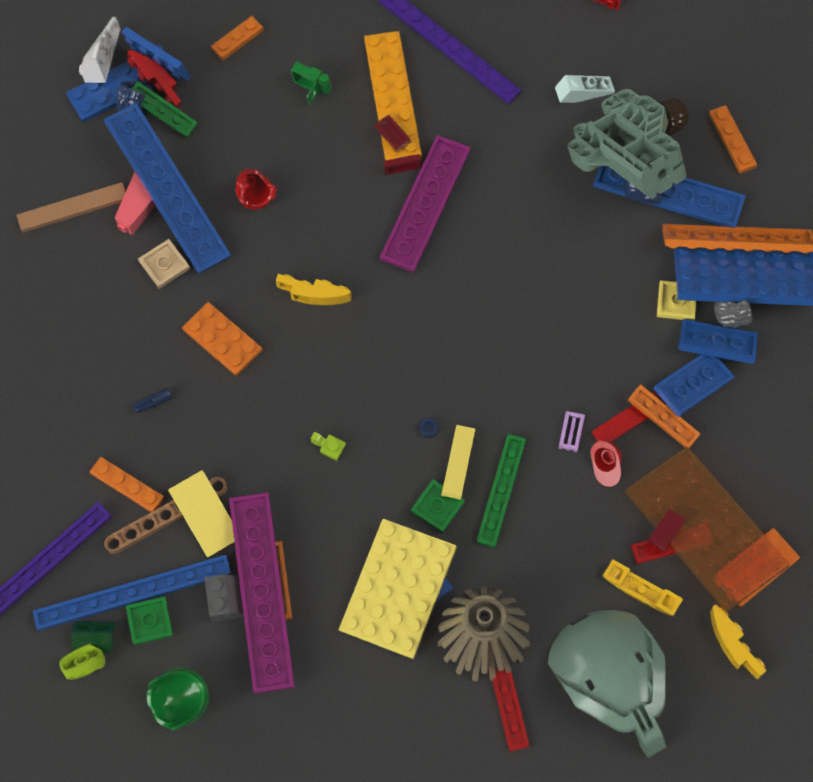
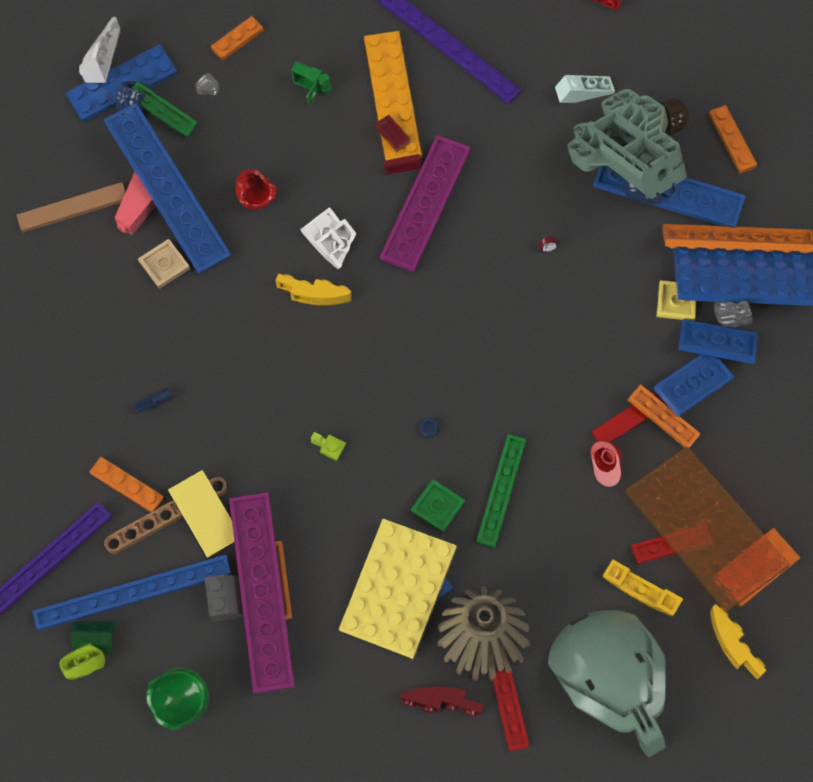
blue plate [122,27,191,82] -> none
green plate [126,597,173,646] -> none
red slope [127,50,181,109] -> none
orange plate [182,302,263,377] -> none
light yellow tile [442,425,475,500] -> none
lavender tile [558,411,585,452] -> none
dark red tile [647,509,686,552] -> none
none -> clear tile [195,73,219,95]
none -> white slope [300,207,356,269]
none -> dark red slope [400,687,484,717]
none -> tile [539,236,558,253]

